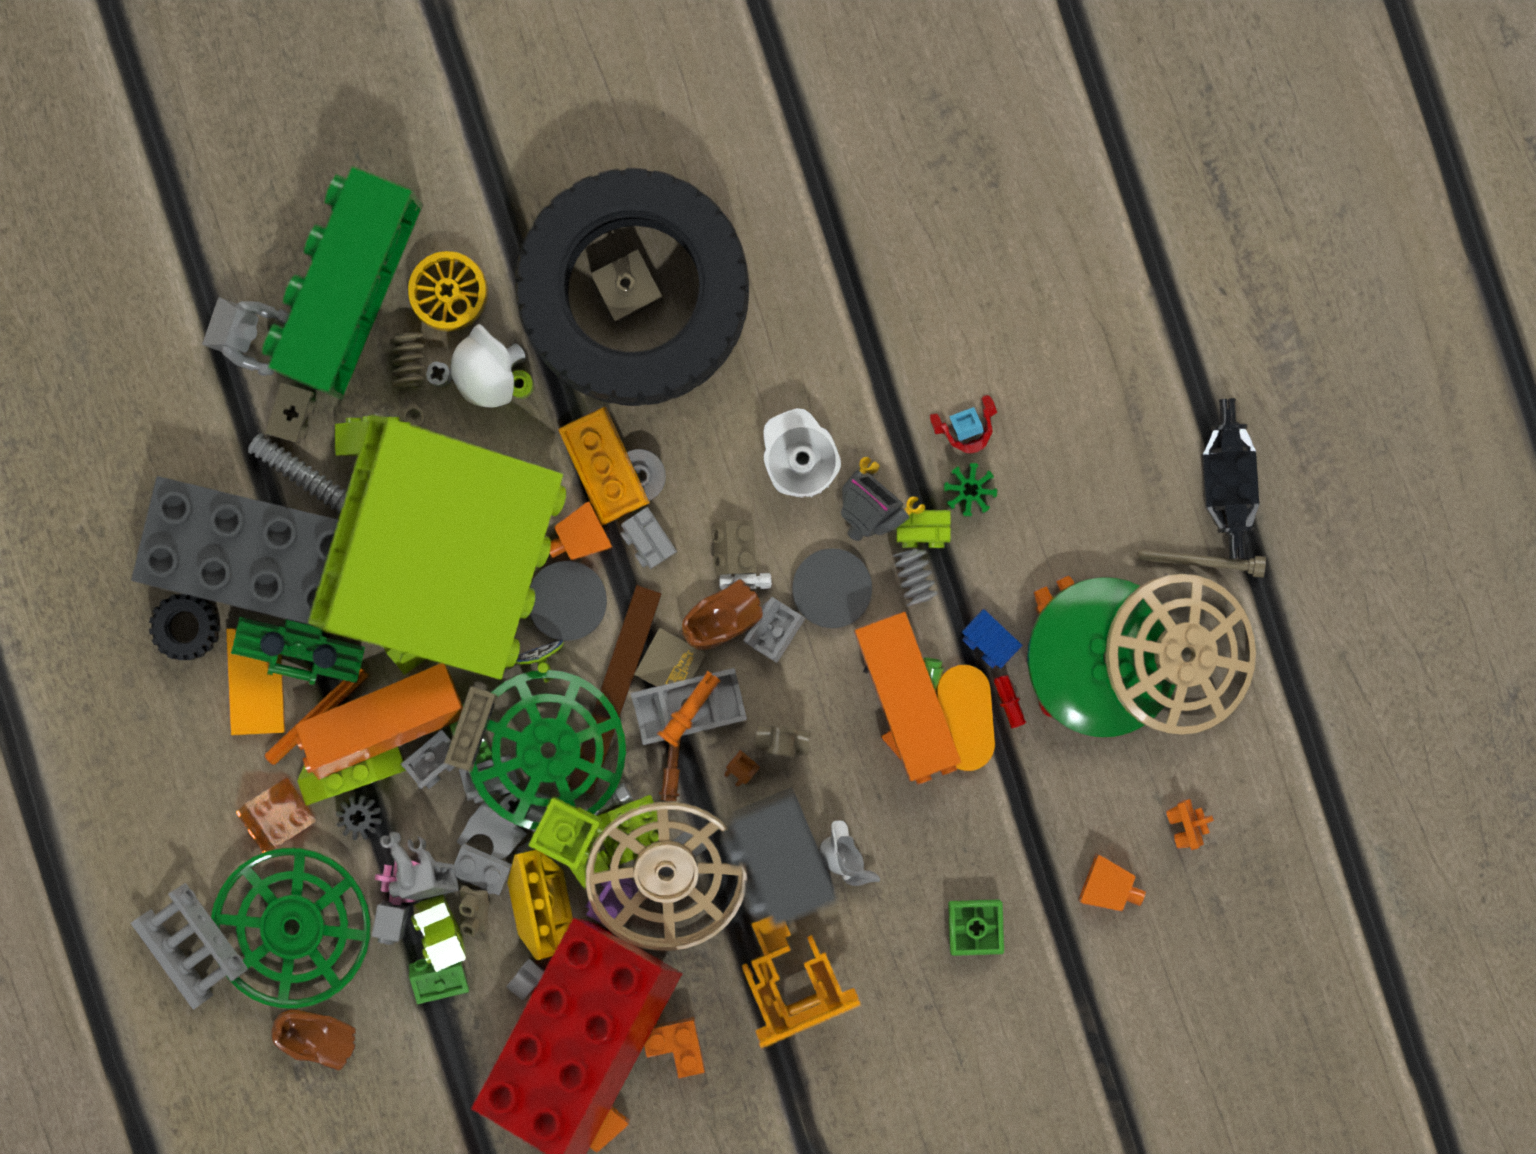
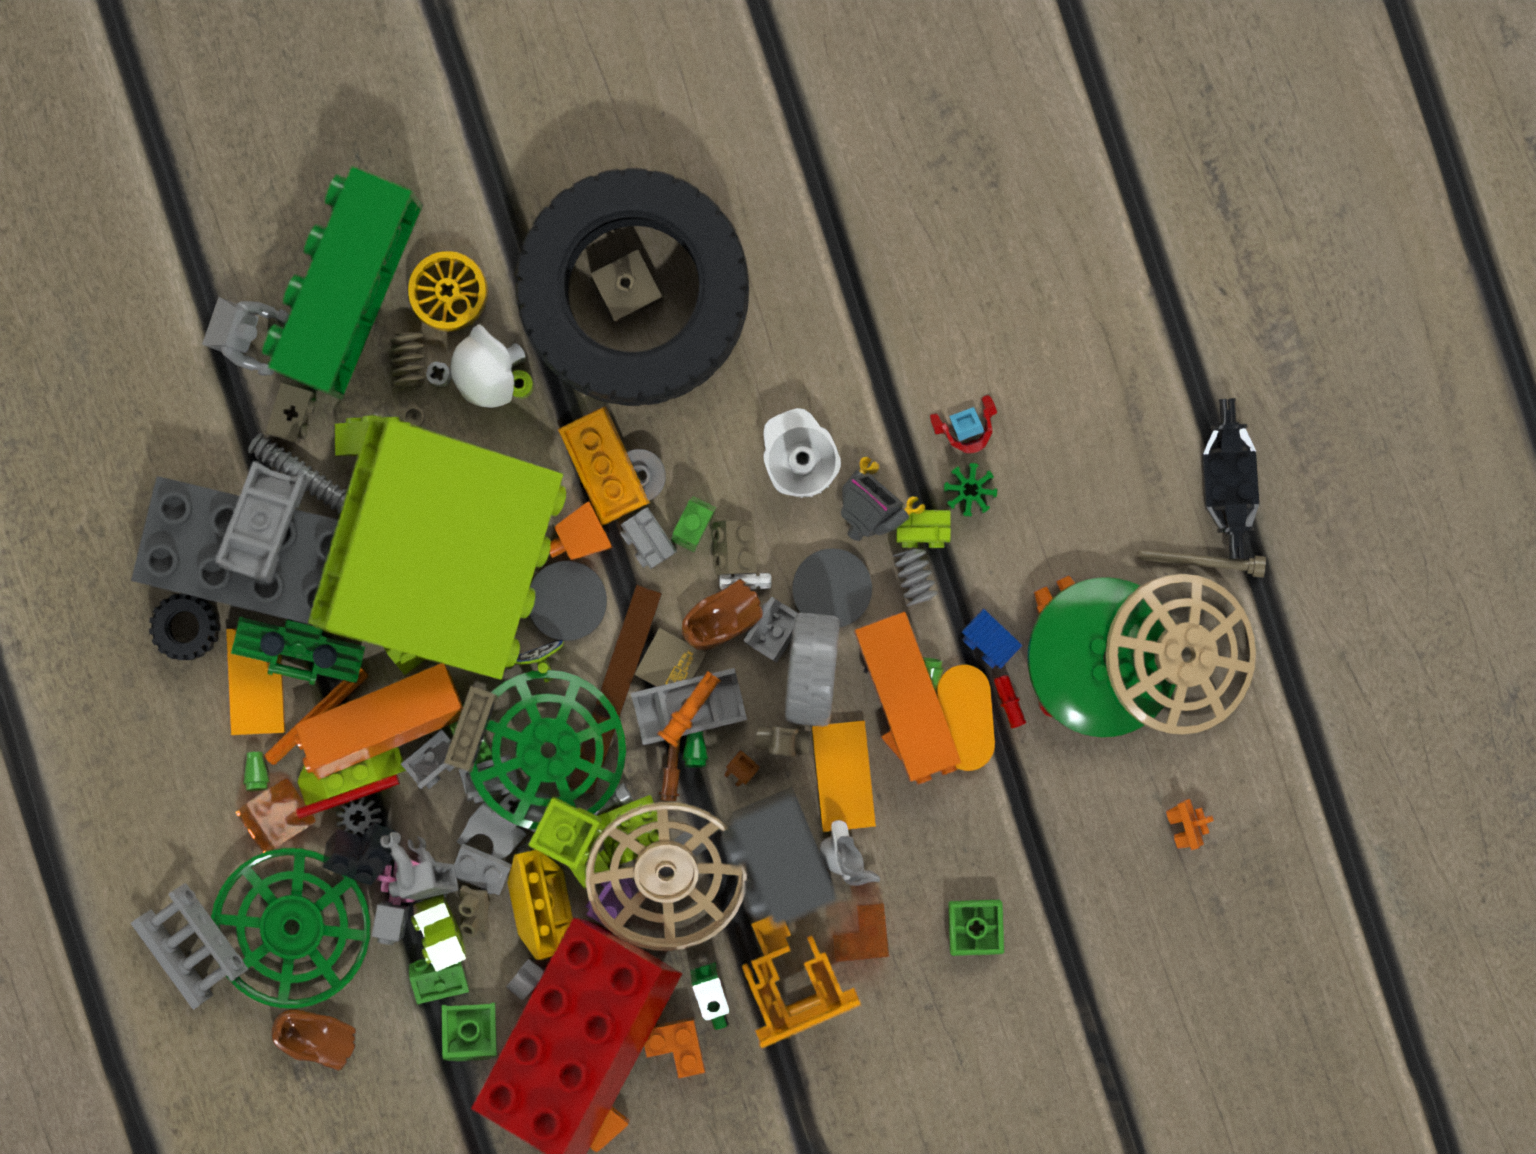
orange torso [1078,853,1146,911] -> none
none -> light grey piece [215,462,308,583]
none -> bright green cone [243,752,270,791]
none -> red bar [296,774,400,819]
none -> black brick [322,823,397,885]
none -> bright green slope [442,1003,498,1061]
none -> bright green torso [671,496,717,553]
none -> green cone [682,731,709,768]
none -> torso [690,962,730,1030]
none -> light grey tyre [785,613,840,726]
none -> light orange tile [812,720,876,832]
none -> clear orange brick [833,901,889,962]

